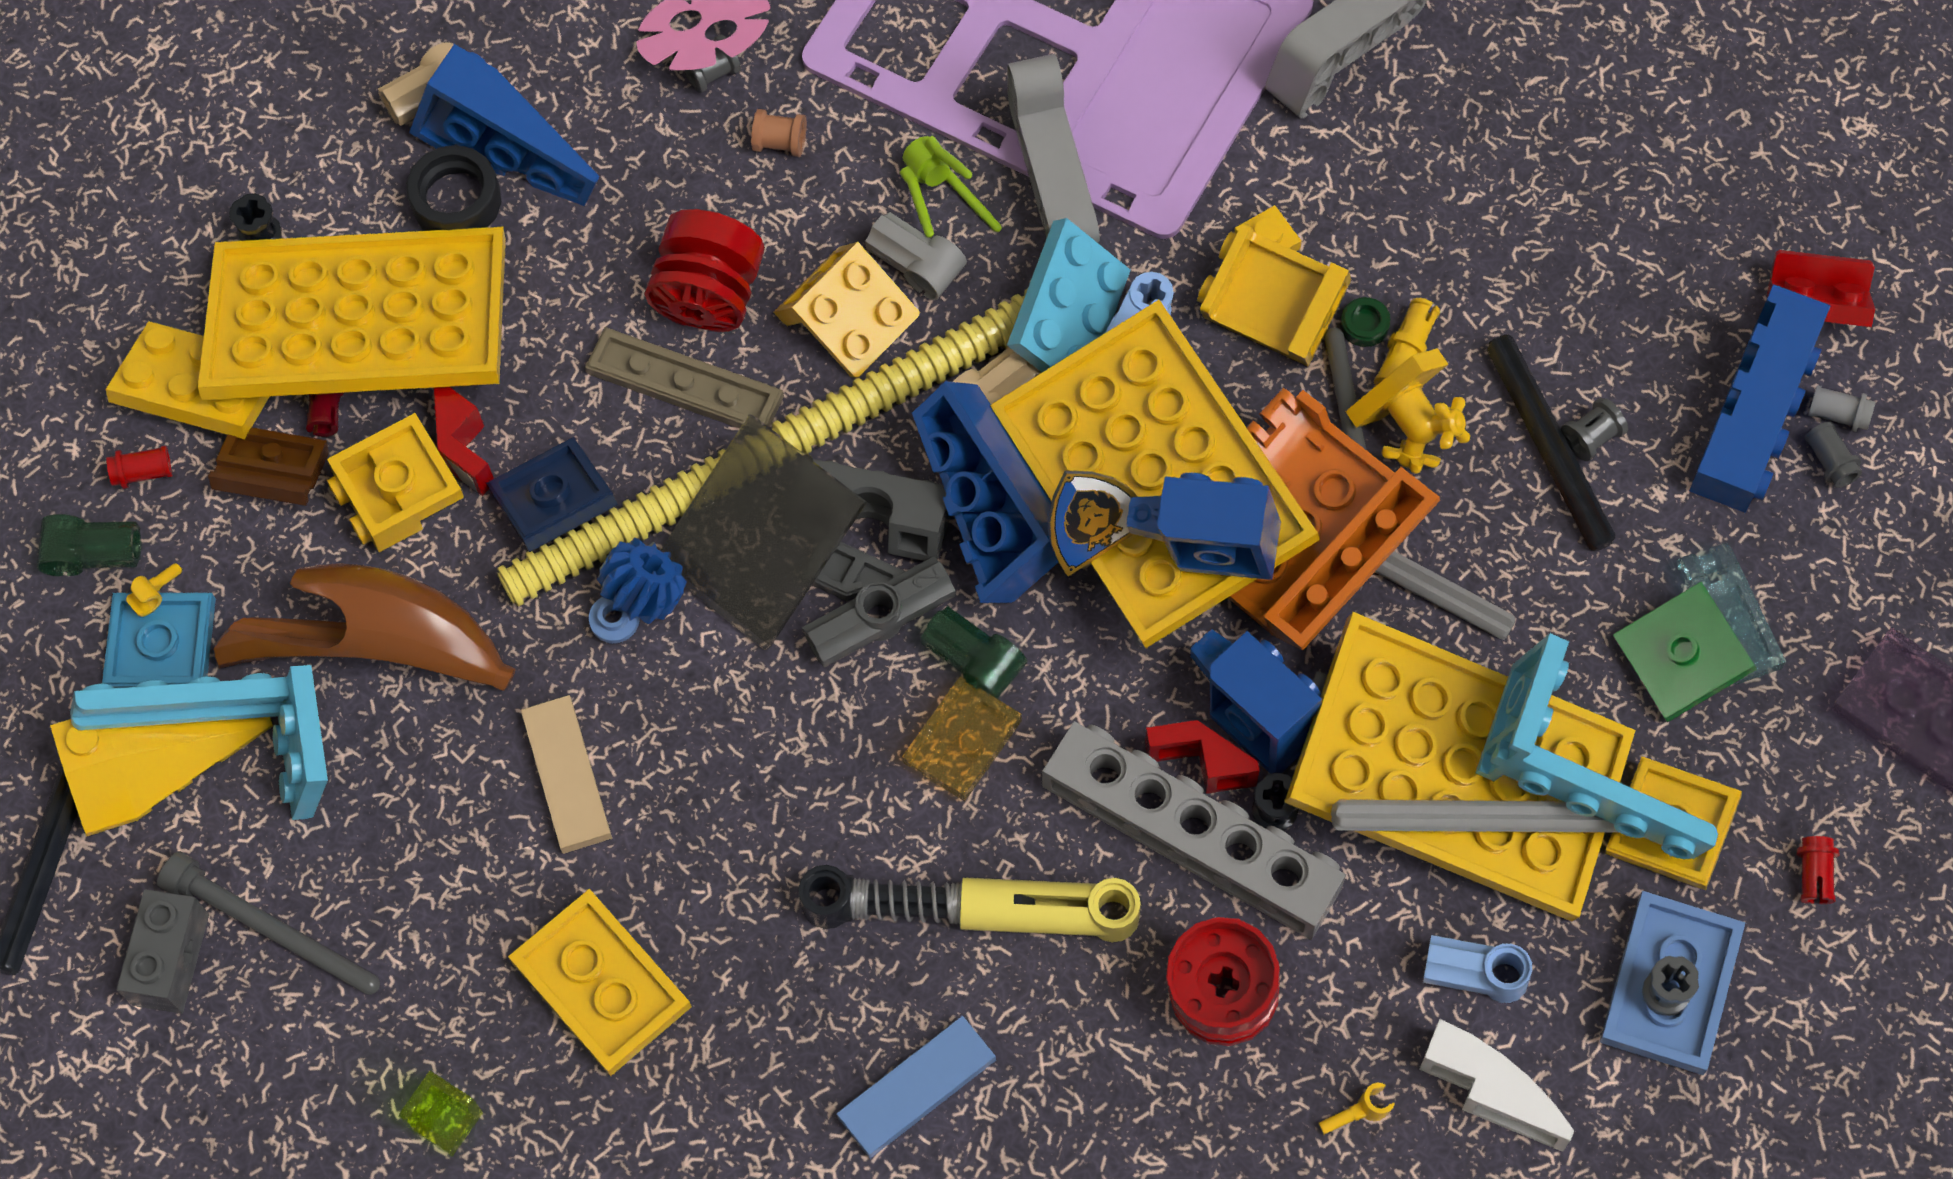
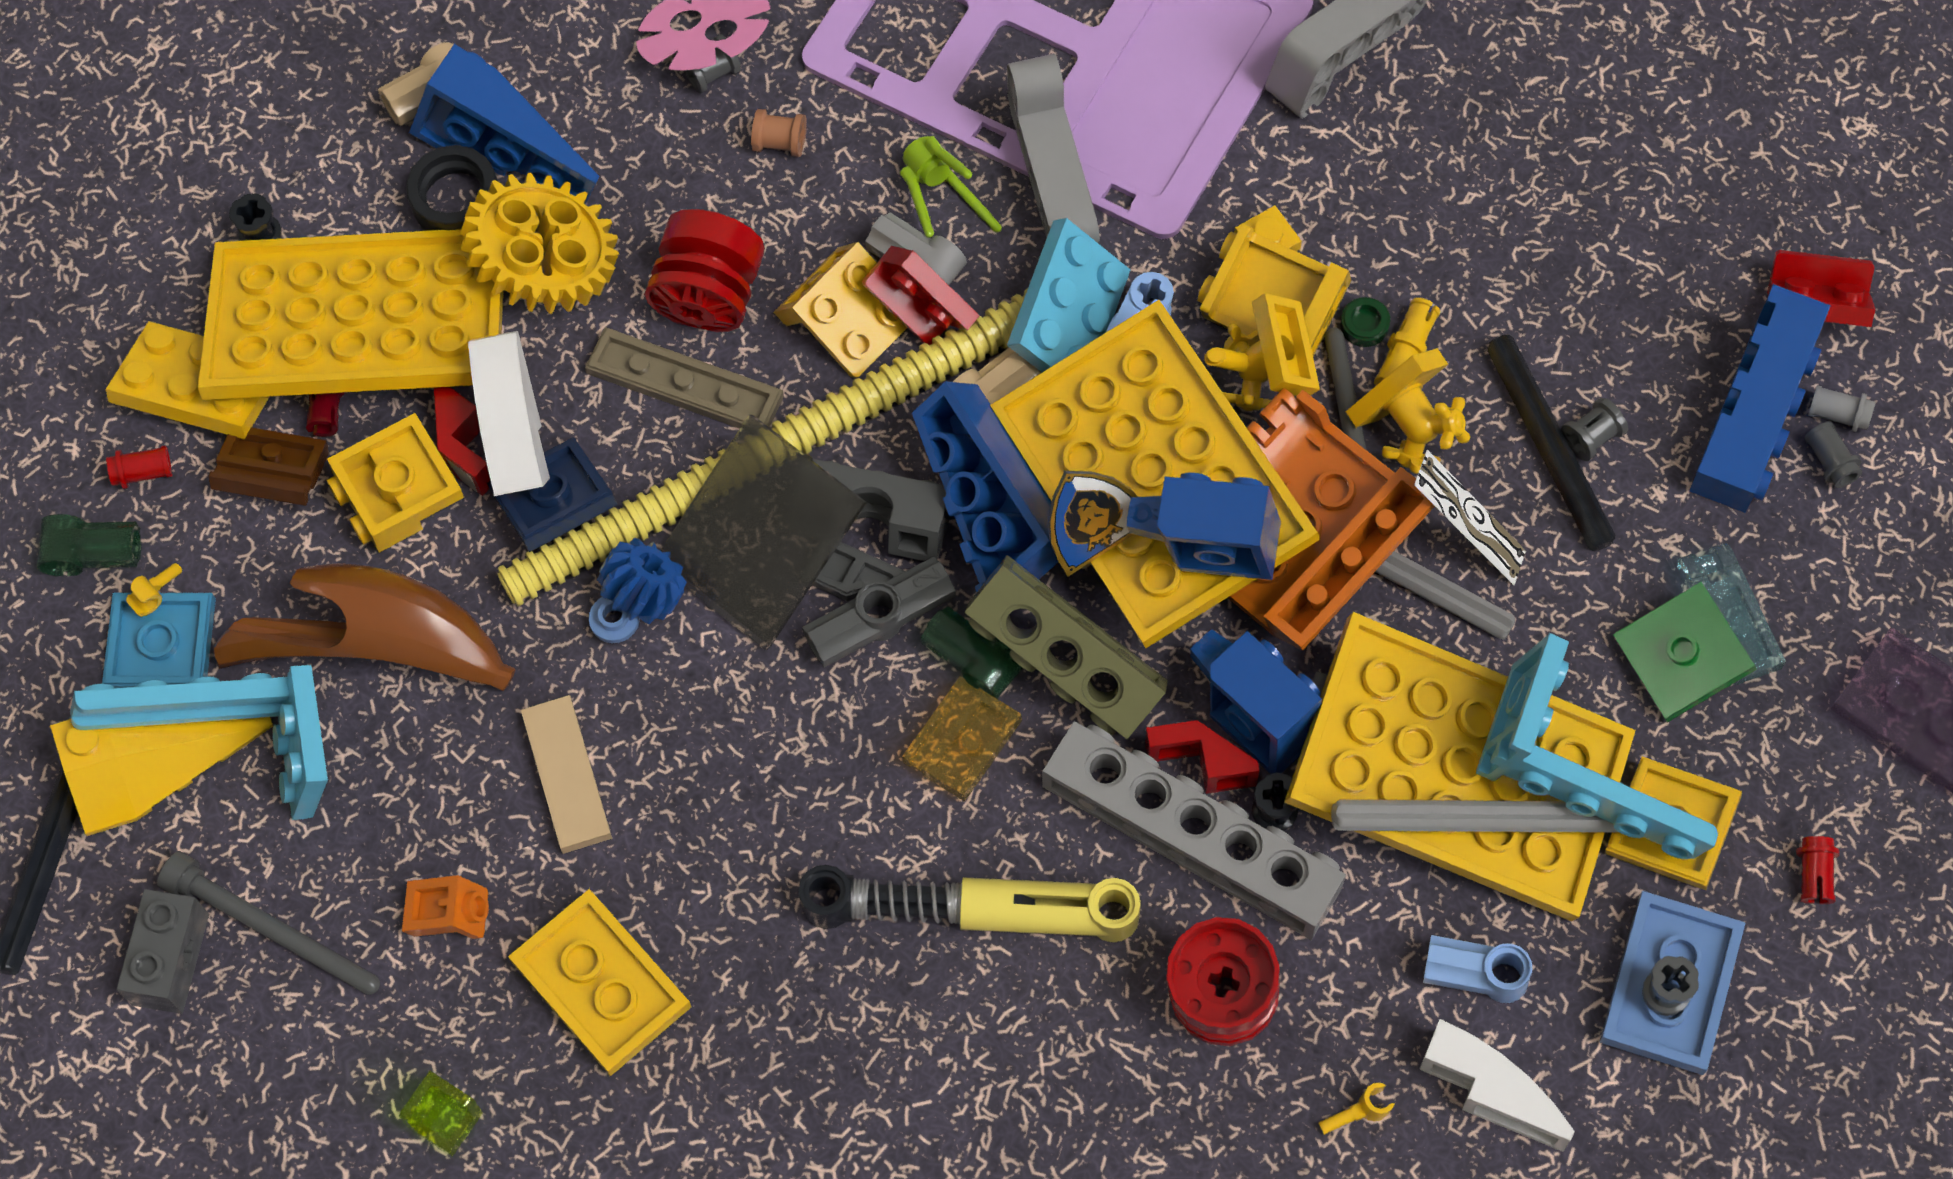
medium blue tile [837,1016,996,1159] -> none
none -> orange bracket [402,875,489,939]
none -> yellow gear [460,173,619,314]
none -> white slope [468,331,550,496]
none -> bracket [862,246,980,346]
none -> olive brick [965,555,1168,739]
none -> yellow piece [1204,293,1320,411]
none -> sticker [1414,450,1526,585]

